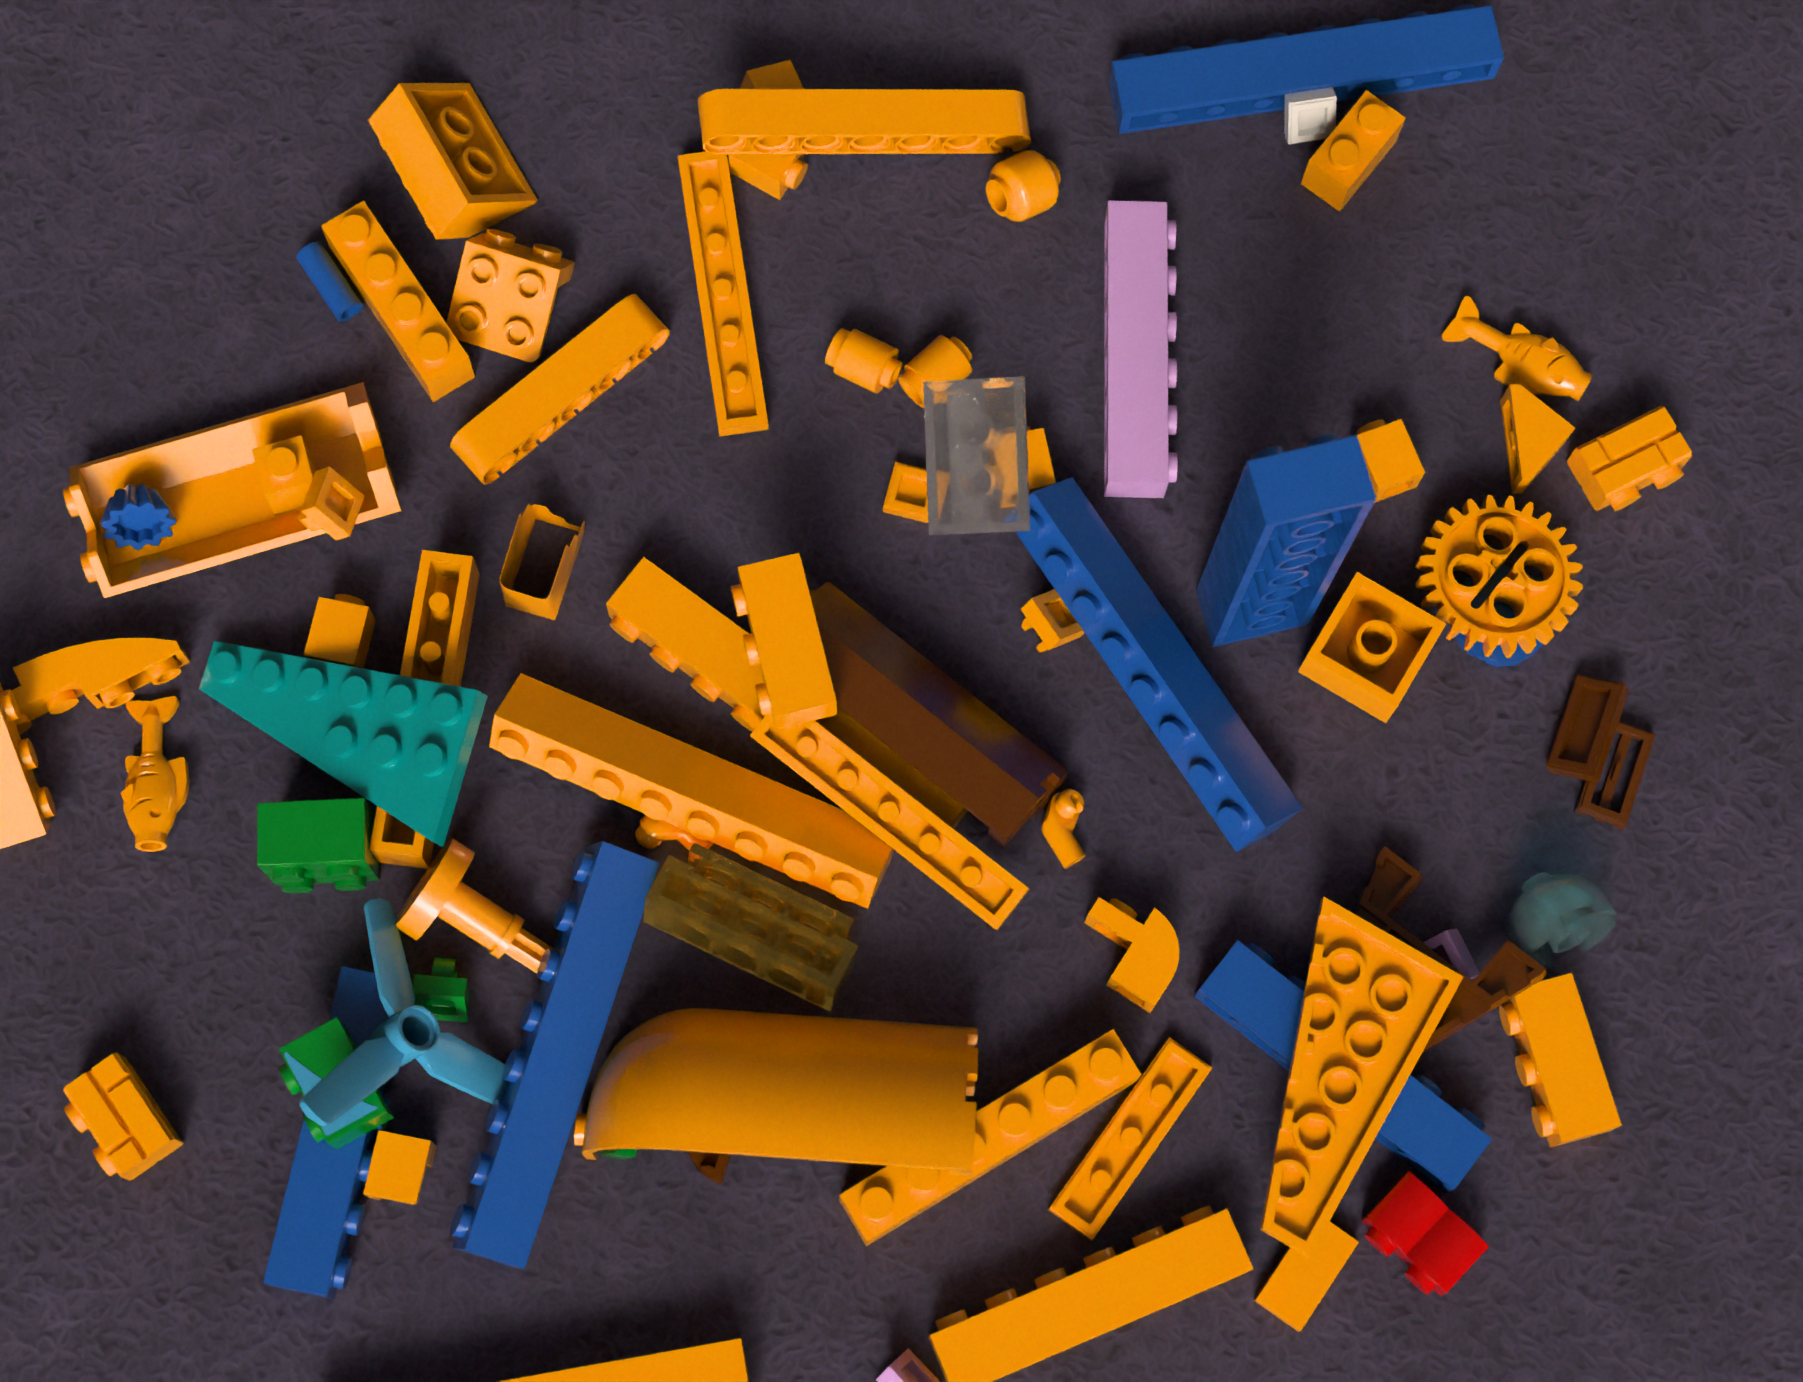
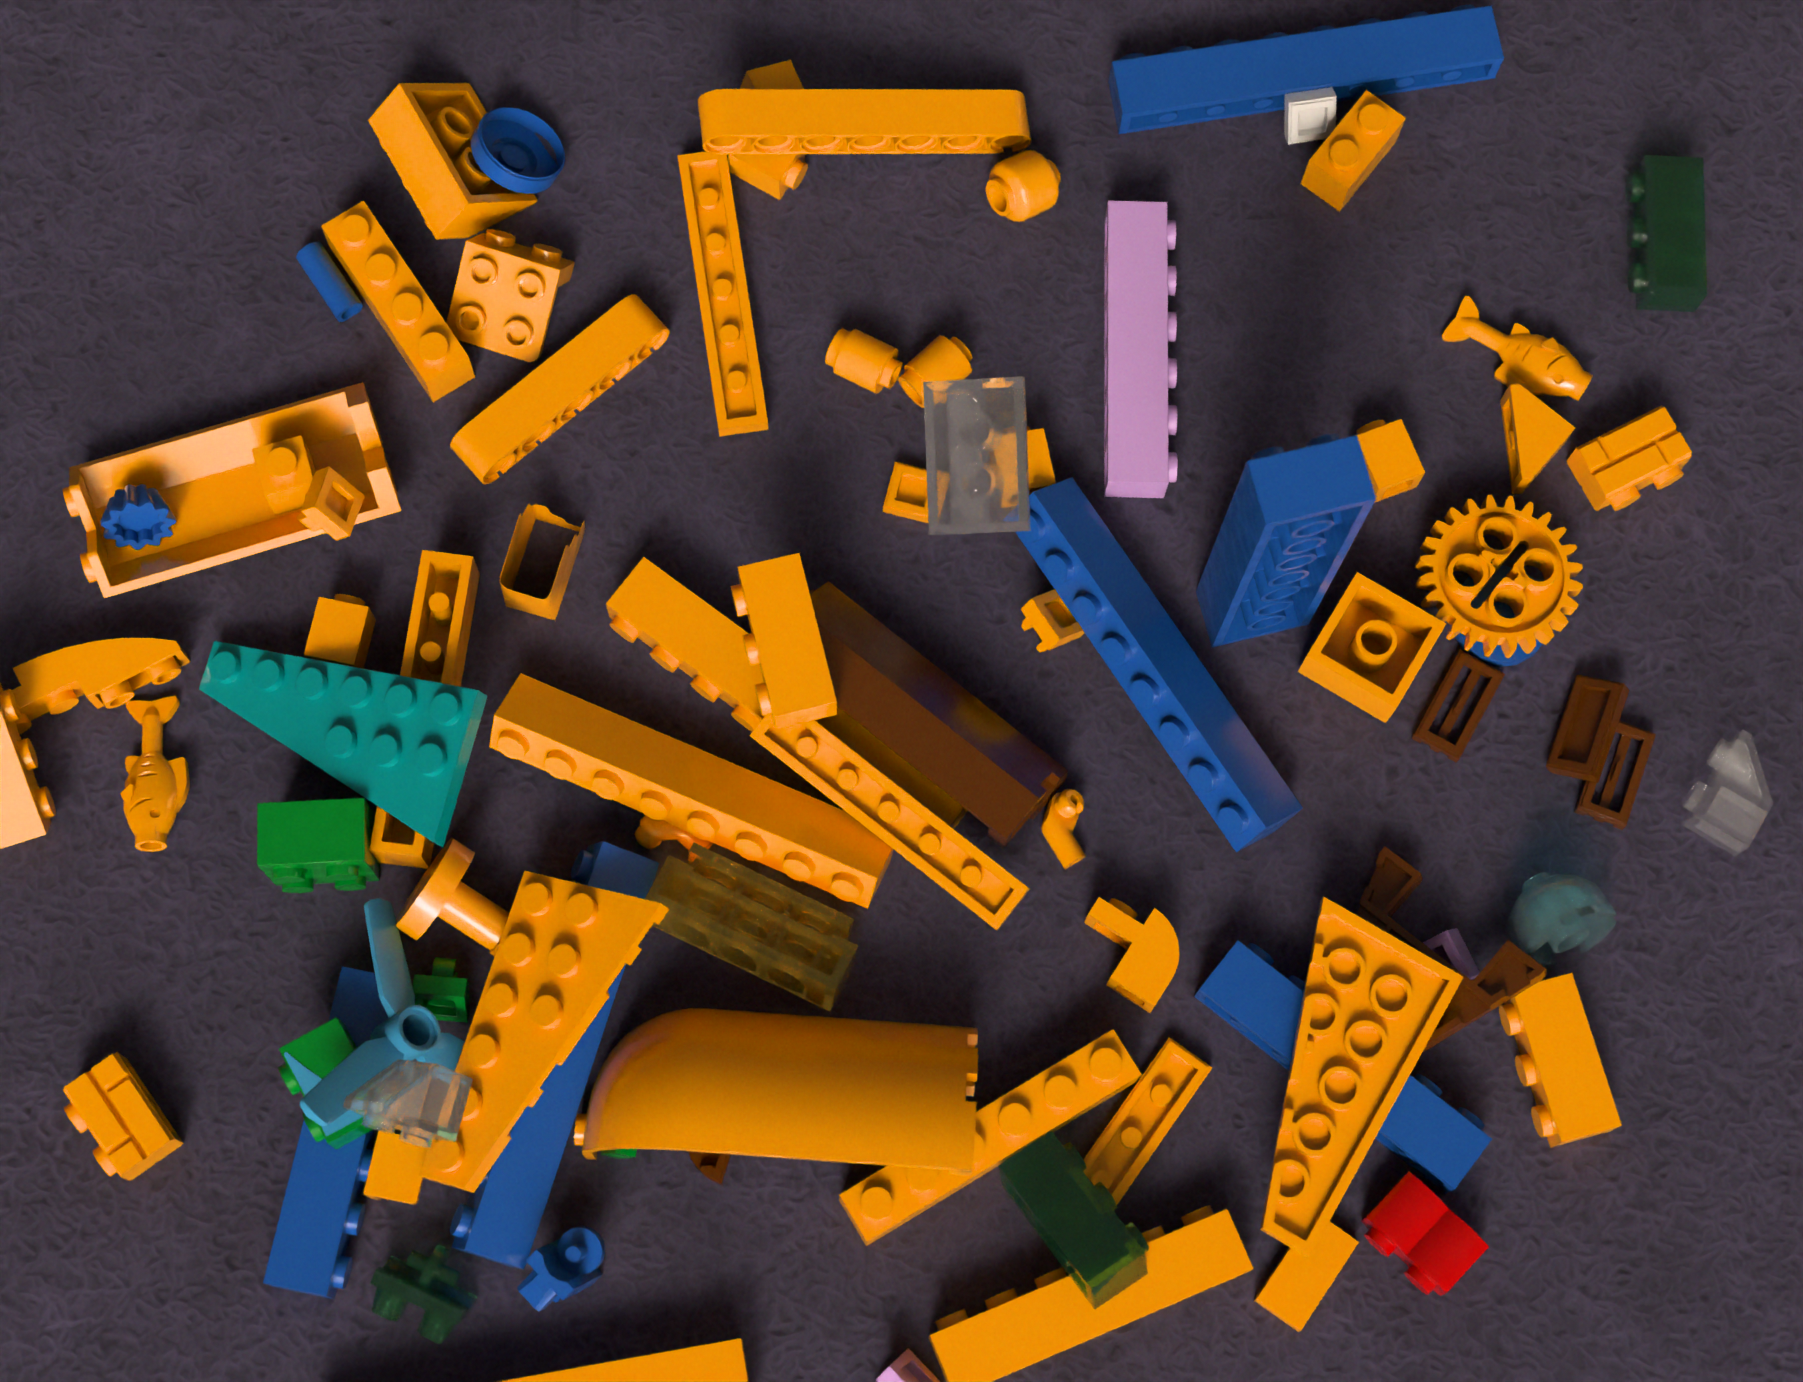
none -> clear slope [343,1059,473,1147]
none -> clear green hips [370,1245,478,1344]
none -> light orange wing [419,871,669,1193]
none -> blue piece [471,107,565,194]
none -> blue hips [517,1226,606,1311]
none -> clear green brick [998,1131,1149,1309]
none -> reddish brown tile [1412,650,1505,763]
none -> clear green brick [1626,155,1707,312]
none -> clear slope [1681,729,1773,857]

